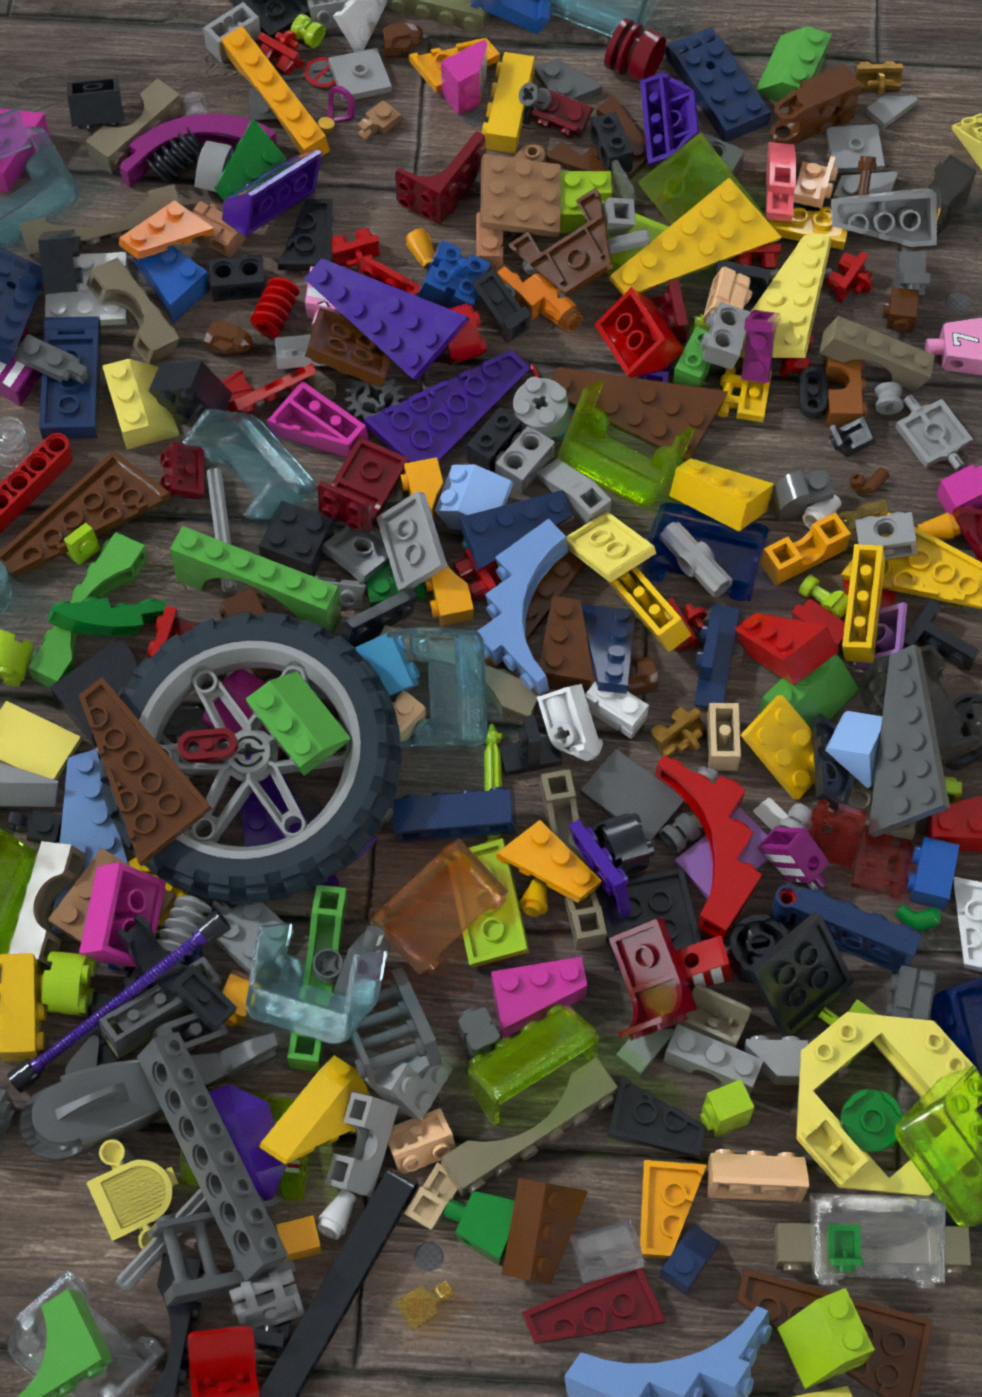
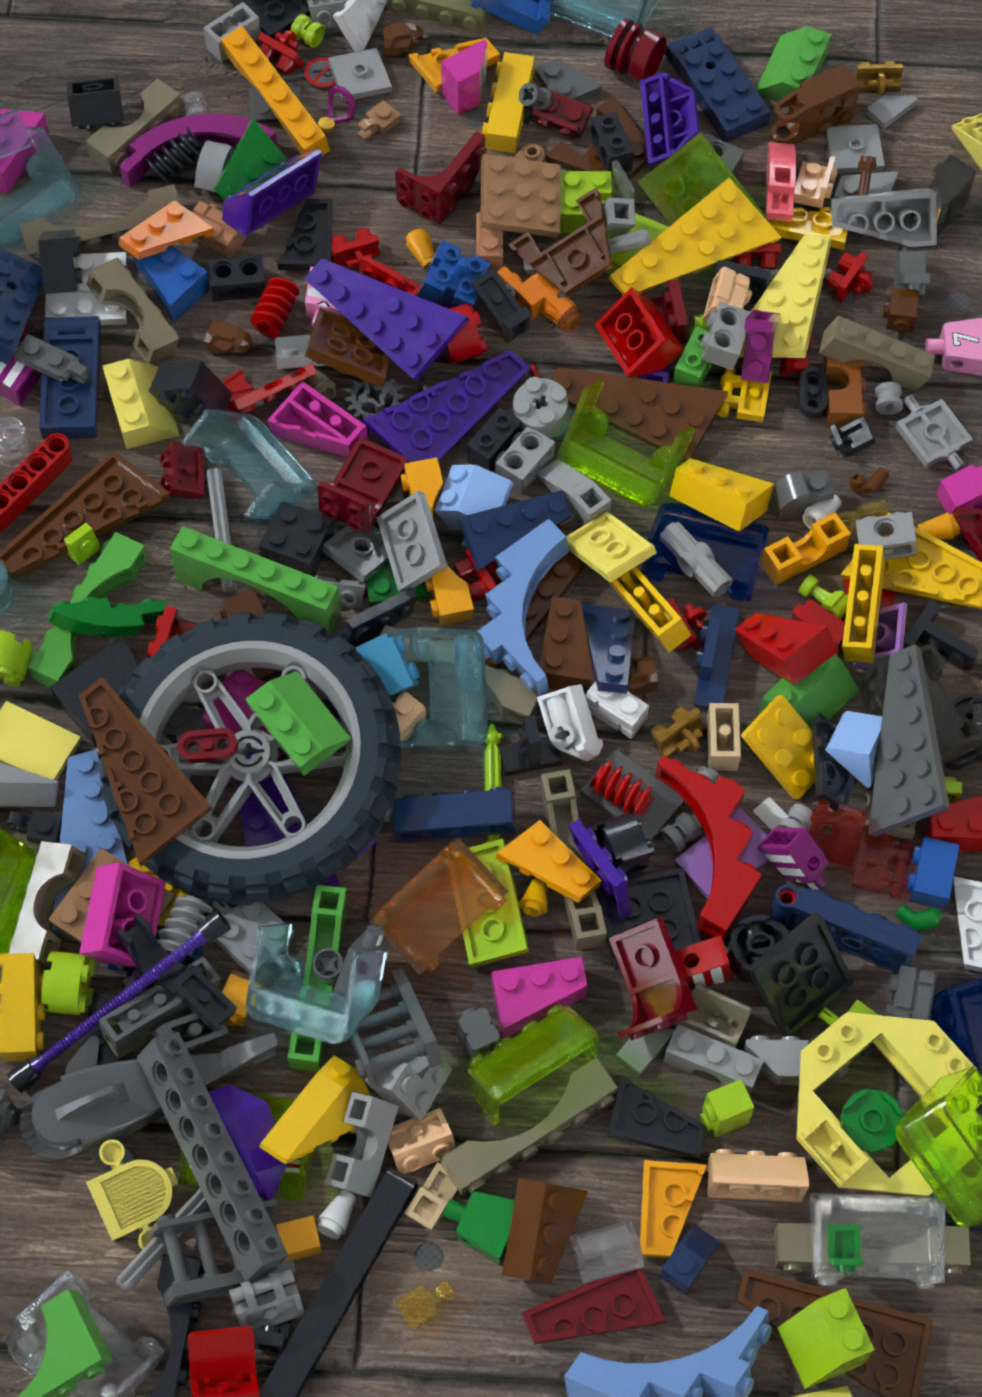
none -> red piece [589,759,655,819]

